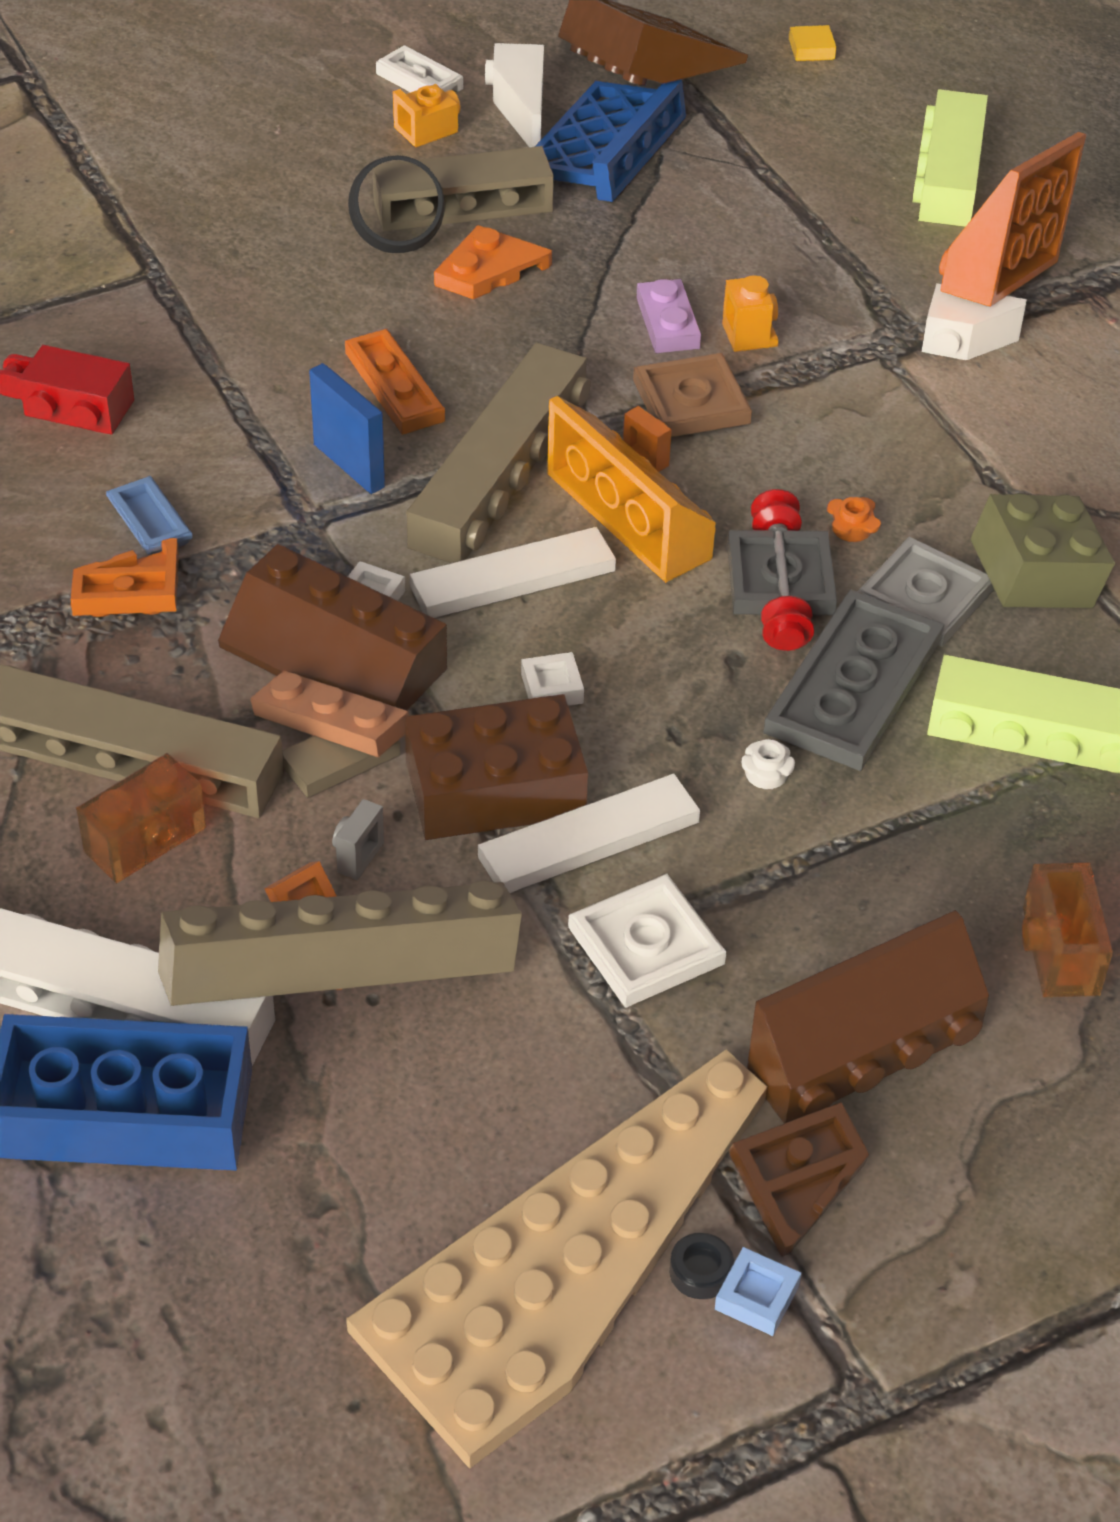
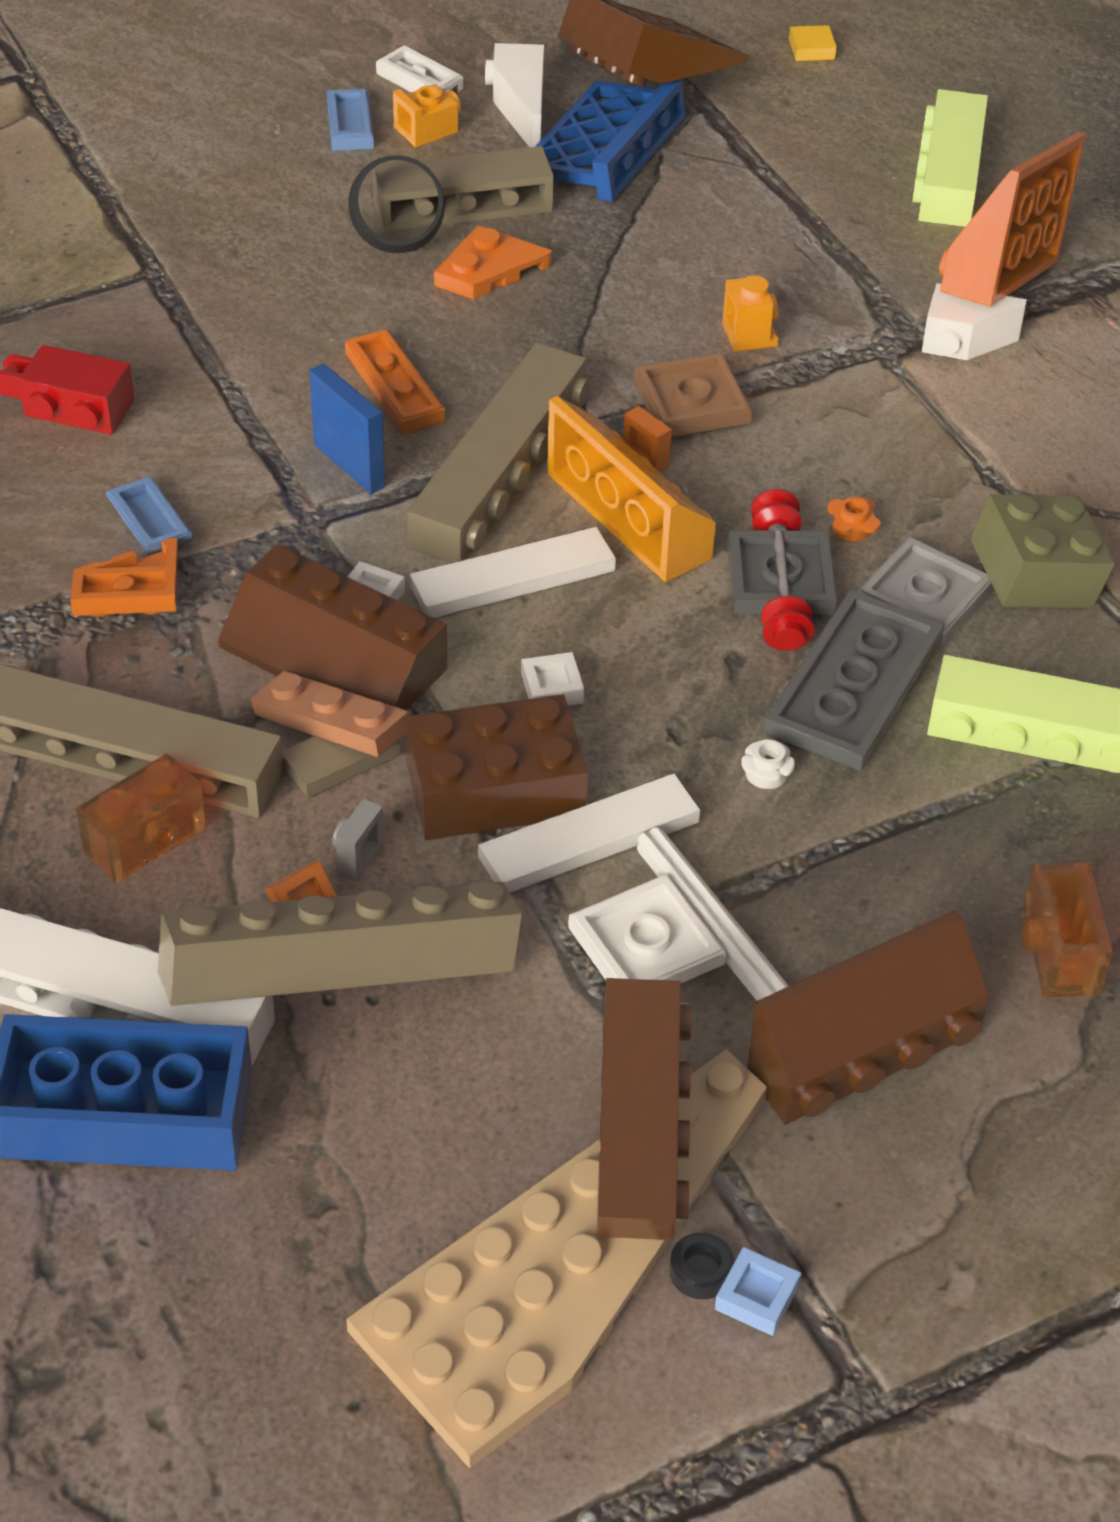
lavender plate [637,279,701,353] -> none
reddish brown wing [729,1102,869,1257] -> none
none -> medium blue tile [326,89,374,151]
none -> reddish brown wedge [597,978,692,1240]
none -> white axle [637,827,789,1001]

